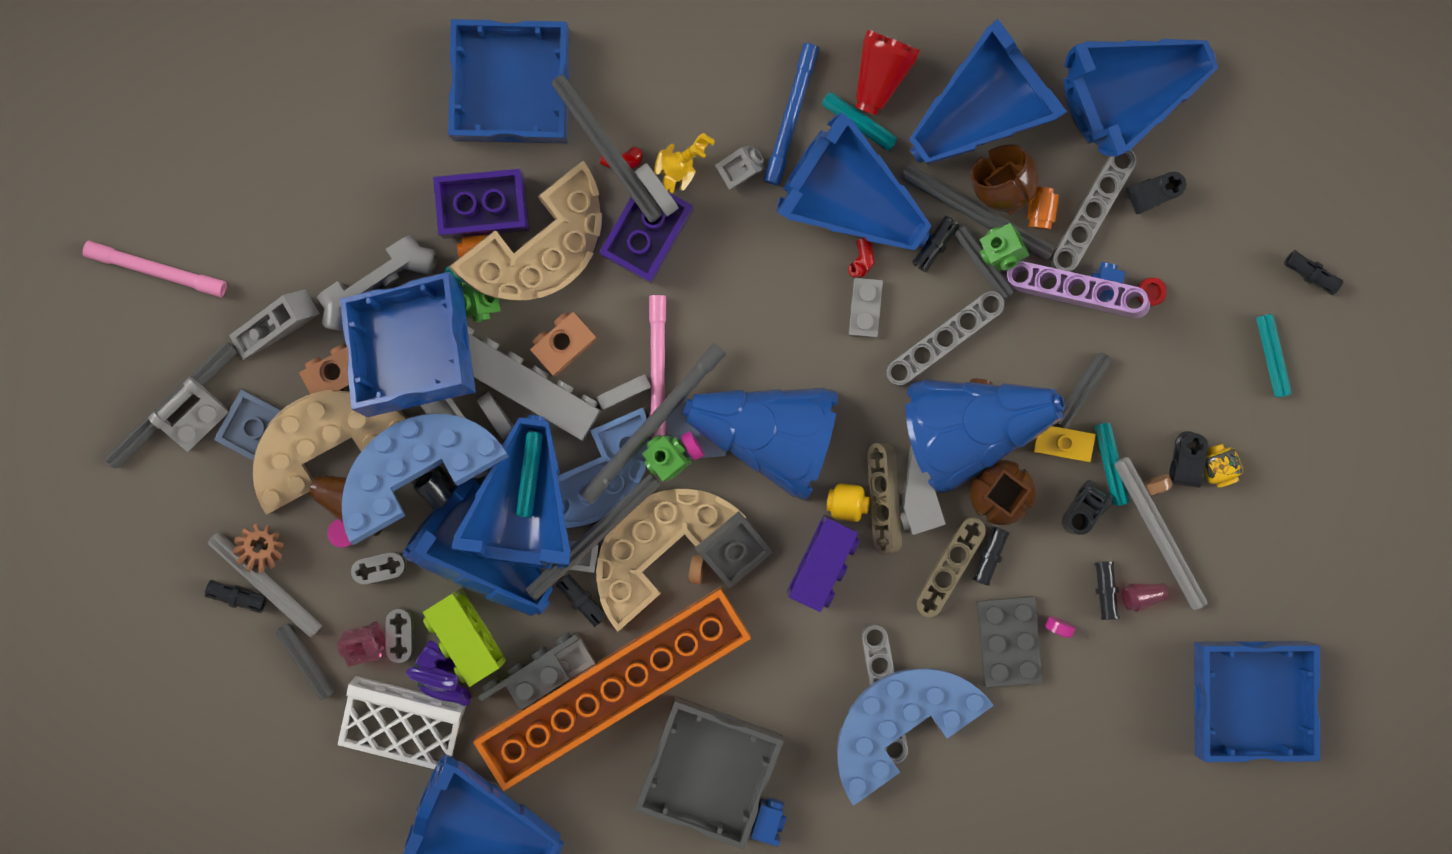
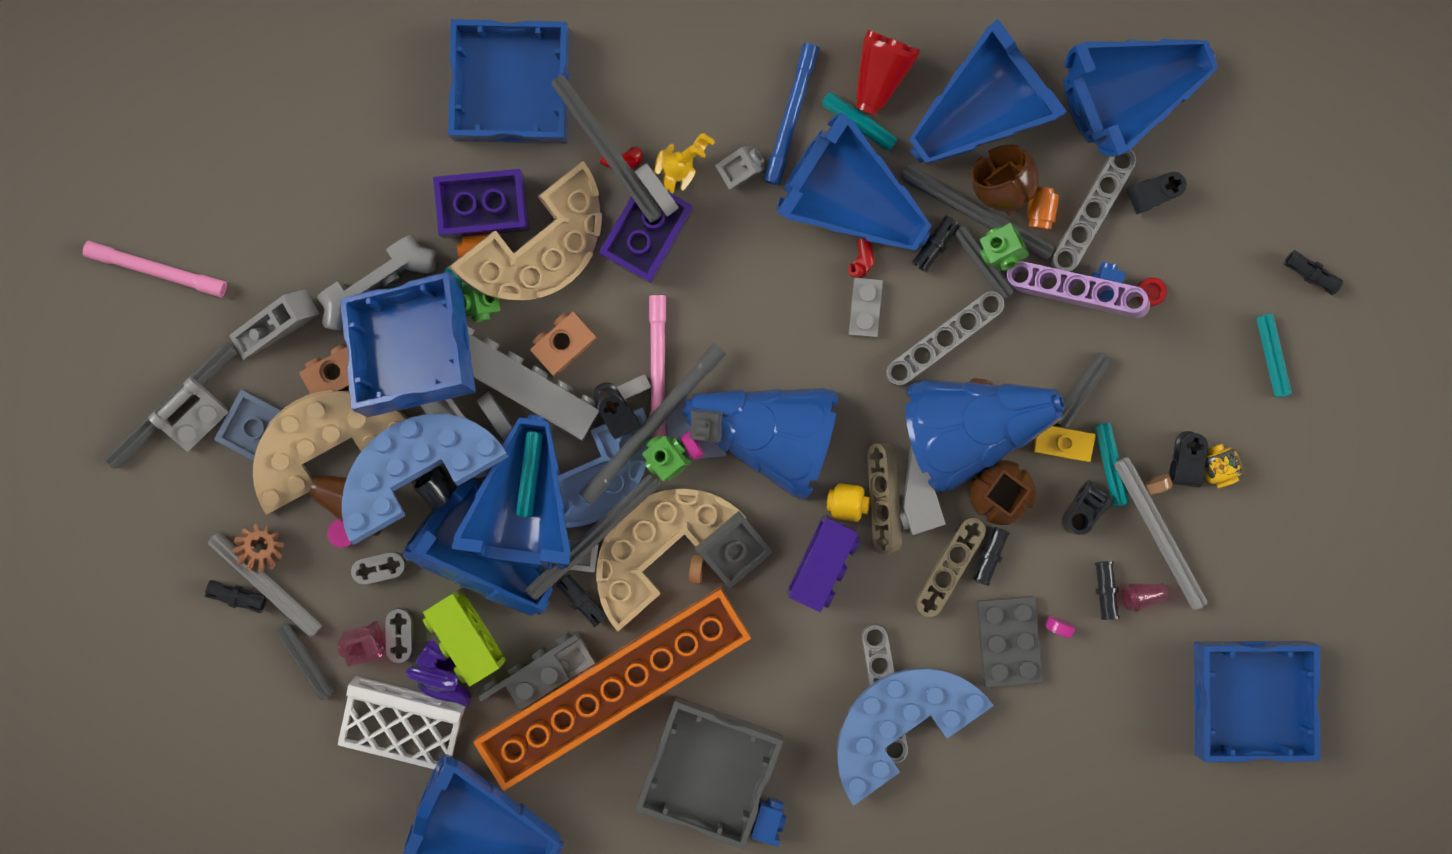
none -> black piece [593,382,641,440]
none -> dark grey tile [690,408,722,443]

